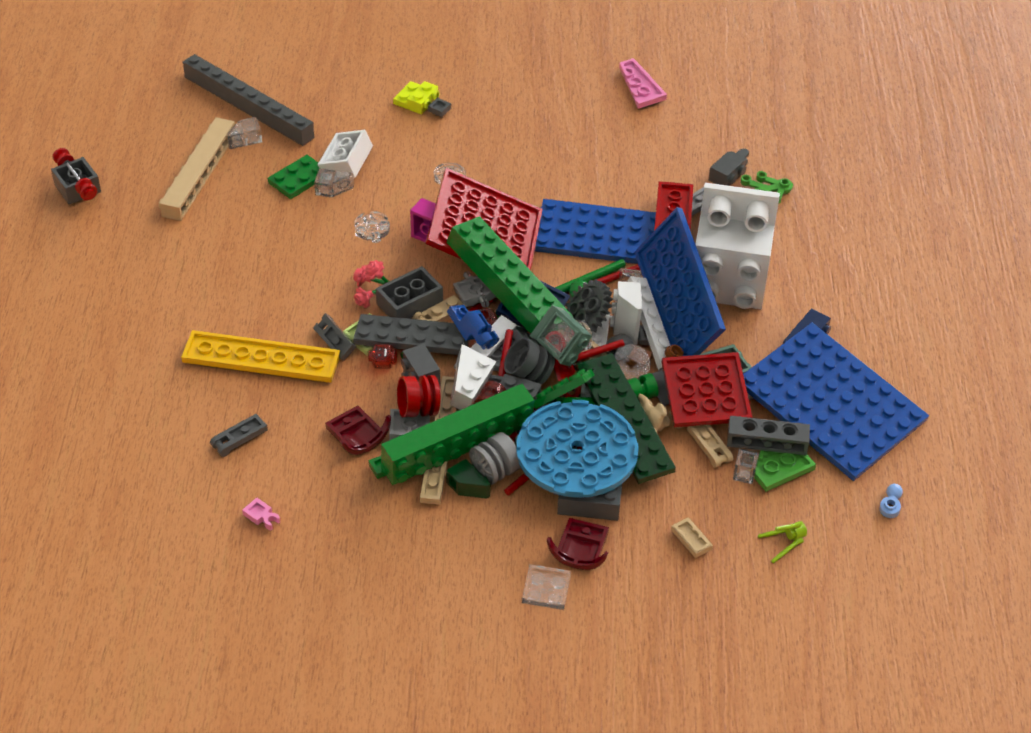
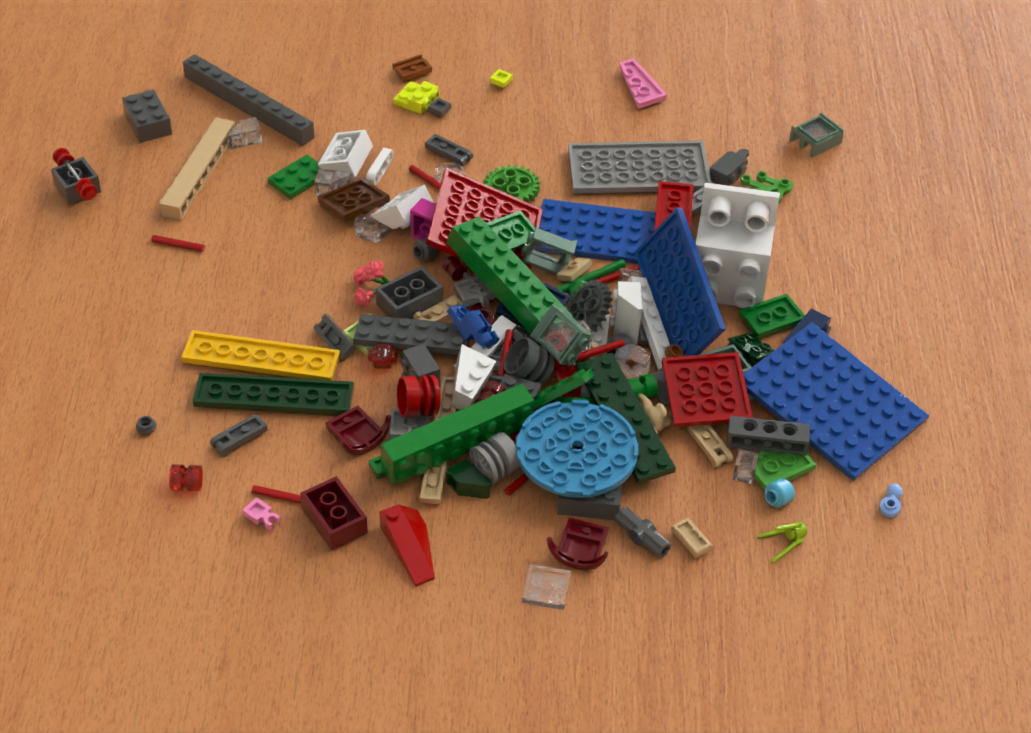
none -> dark grey brick [122,89,172,143]
none -> dark grey plate [136,416,156,435]
none -> red bar [152,235,205,252]
none -> clear red wheel [169,464,203,492]
none -> dark green plate [193,373,354,415]
none -> red bar [252,485,301,503]
none -> dark red brick [300,476,368,550]
none -> reddish brown plate [317,177,390,221]
none -> white beam [366,148,394,186]
none -> white slope [371,184,434,229]
none -> red wedge [379,504,435,587]
none -> dark orange plate [392,54,432,82]
none -> red bar [409,165,441,190]
none -> dark grey head [413,237,440,262]
none -> dark grey plate [425,134,473,167]
none -> dark red wheel [442,256,467,281]
none -> bright green gear [484,164,540,203]
none -> green plate [487,210,535,251]
none -> neon yellow plate [490,69,513,88]
none -> sand green window [521,226,578,275]
none -> tan plate [556,258,593,282]
none -> light grey plate [568,141,711,194]
none -> dark grey piece [614,507,671,558]
none -> dark green hinge [728,333,774,367]
none -> green plate [739,294,805,339]
none -> medium azure head [764,478,795,508]
none -> sand green window [789,113,844,158]

